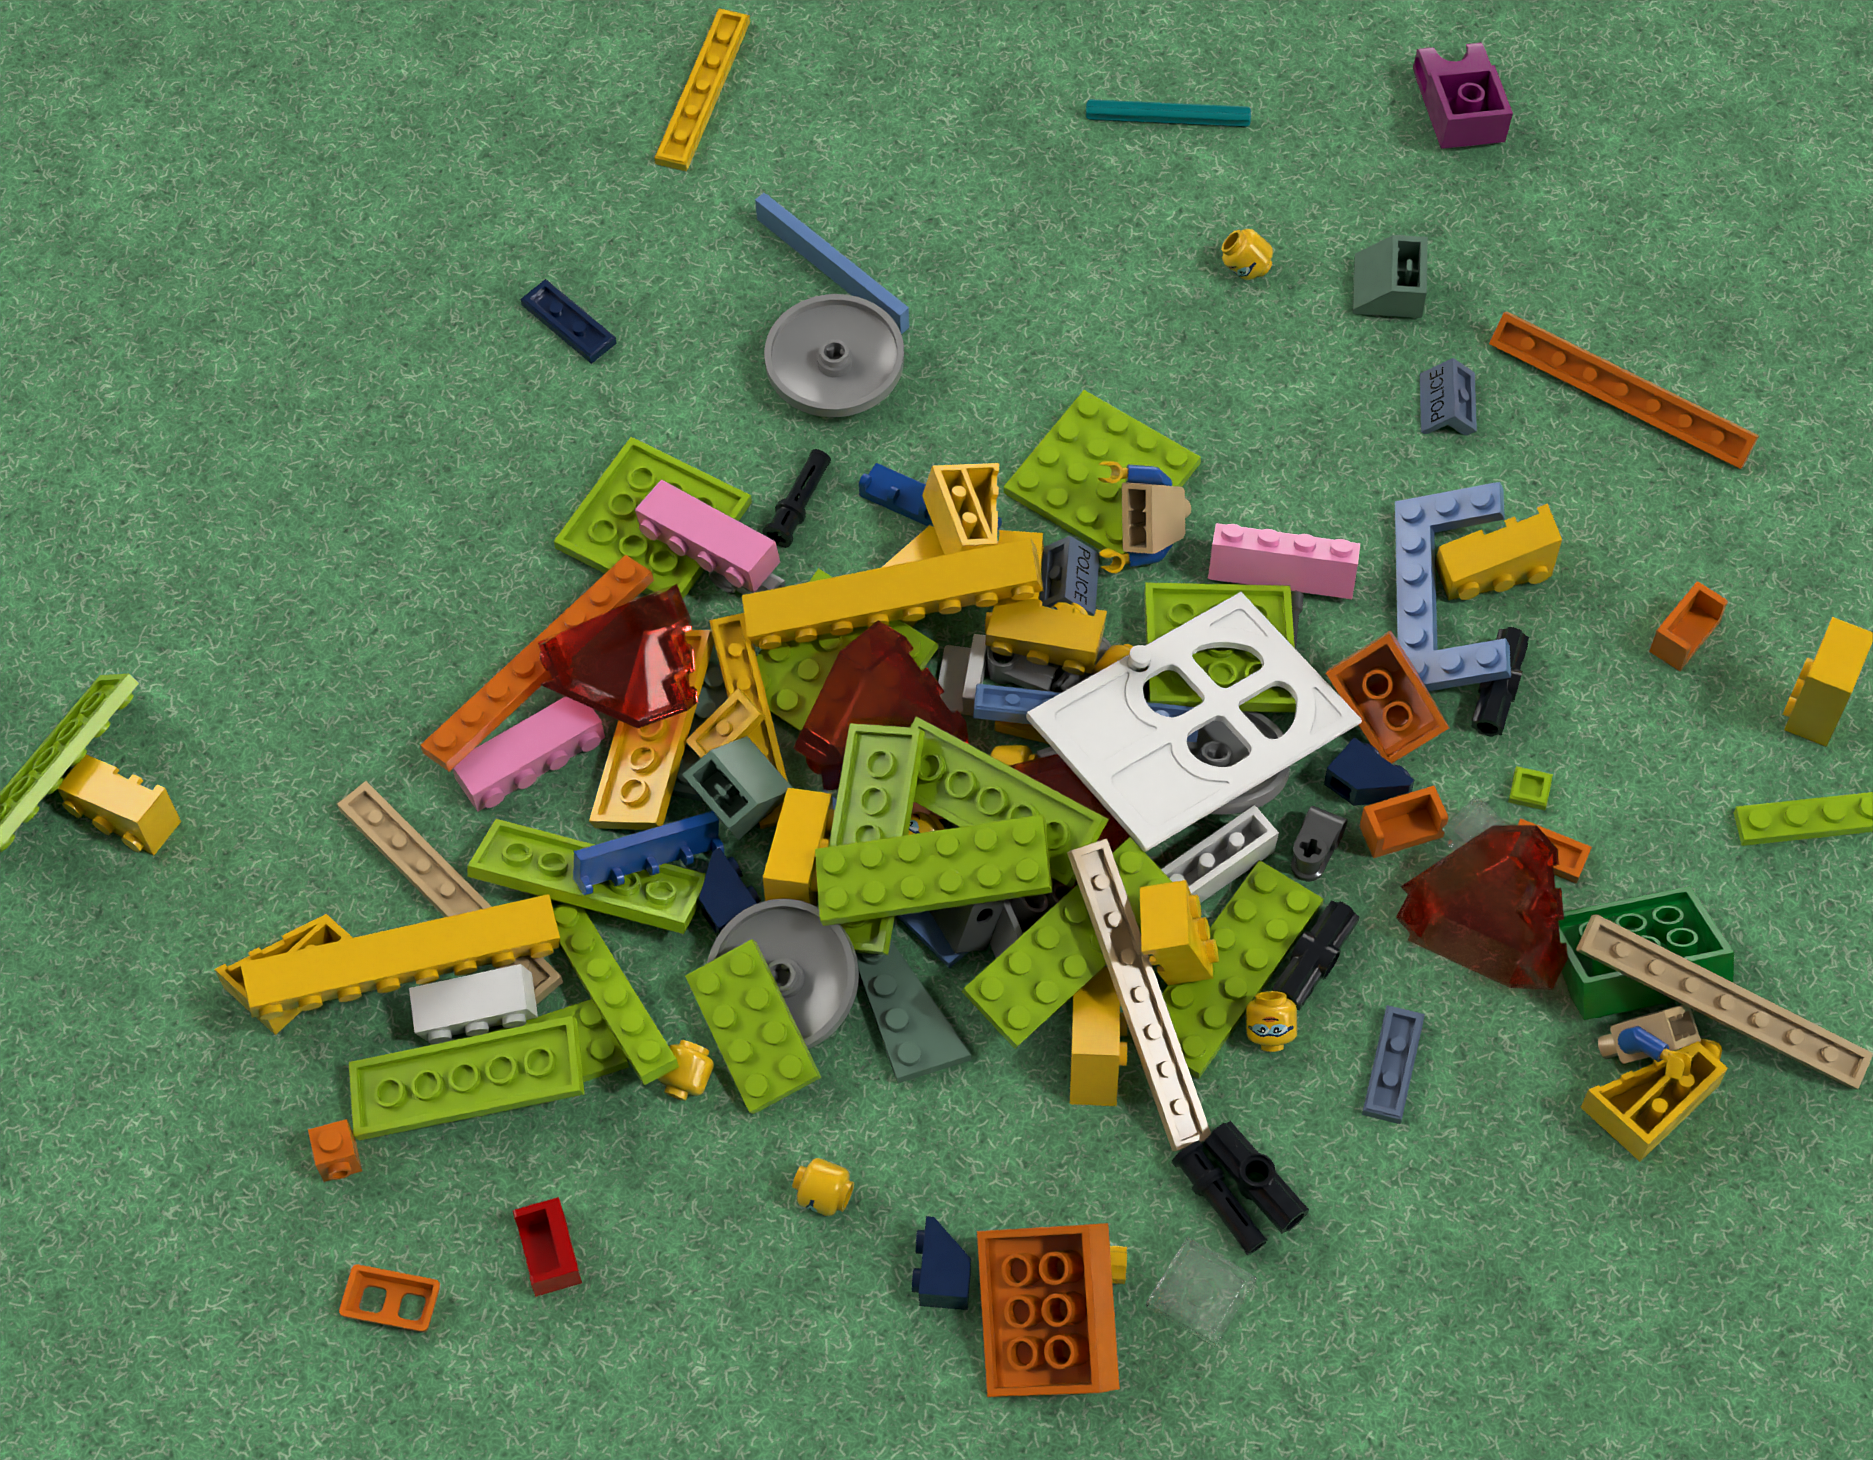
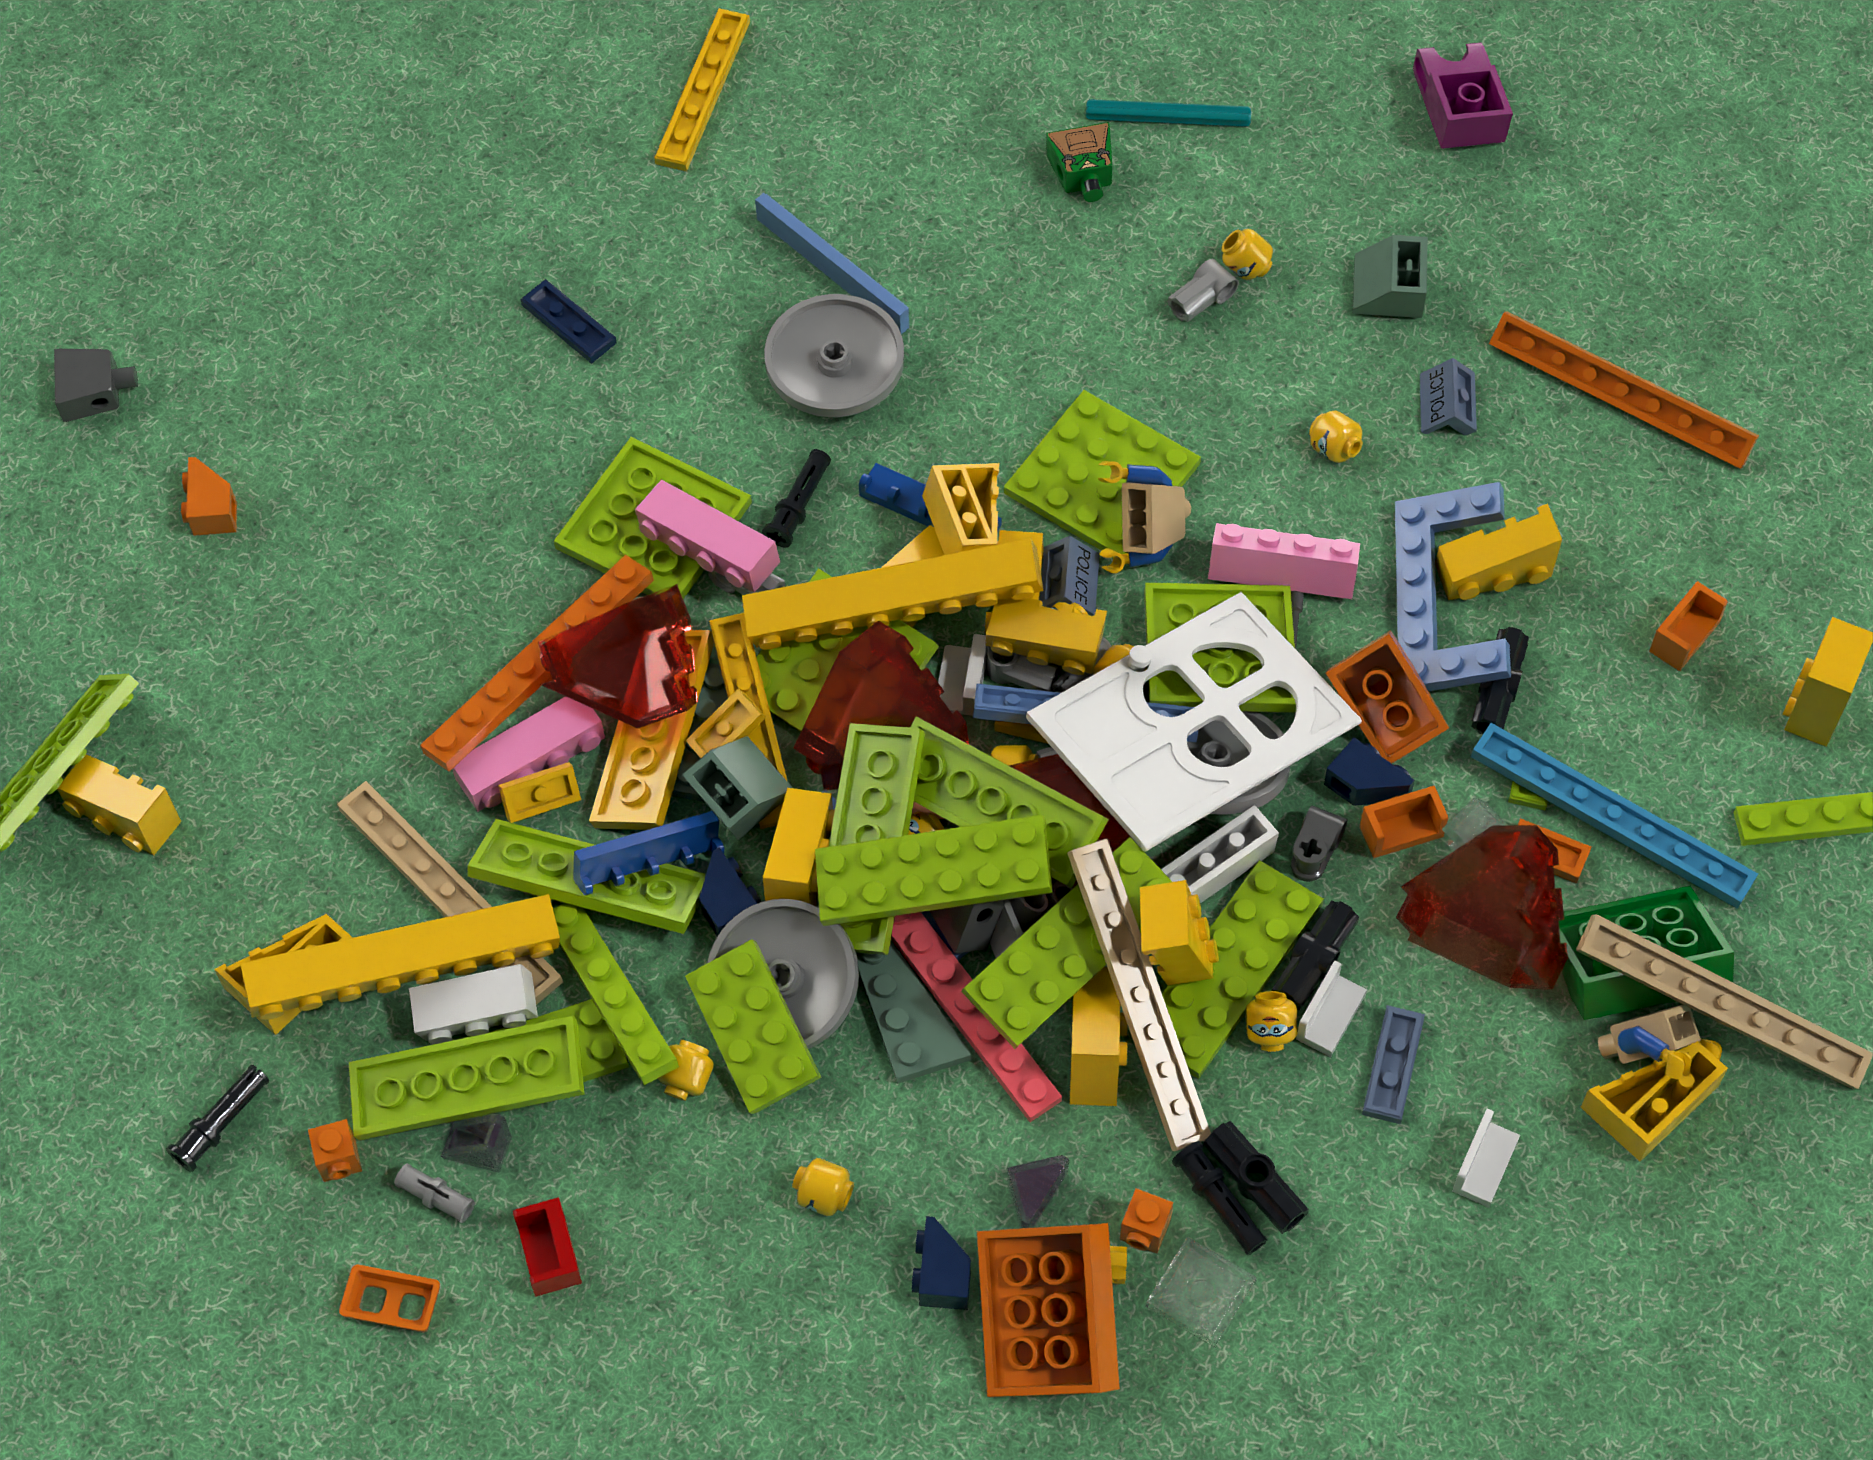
none -> dark grey torso [54,348,138,422]
none -> black pin [166,1065,269,1172]
none -> orange slope [181,457,237,536]
none -> light grey pin [394,1163,475,1223]
none -> slope [441,1114,512,1173]
none -> yellow plate [498,762,581,823]
none -> coral plate [891,912,1062,1122]
none -> clear purple slope [1007,1155,1069,1228]
none -> torso [1046,122,1112,202]
none -> orange brick [1120,1188,1174,1254]
none -> light grey piece [1168,258,1239,322]
none -> white panel [1296,961,1367,1057]
none -> yellow head [1309,410,1363,463]
none -> white panel [1452,1109,1520,1208]
none -> dark azure plate [1470,723,1758,909]

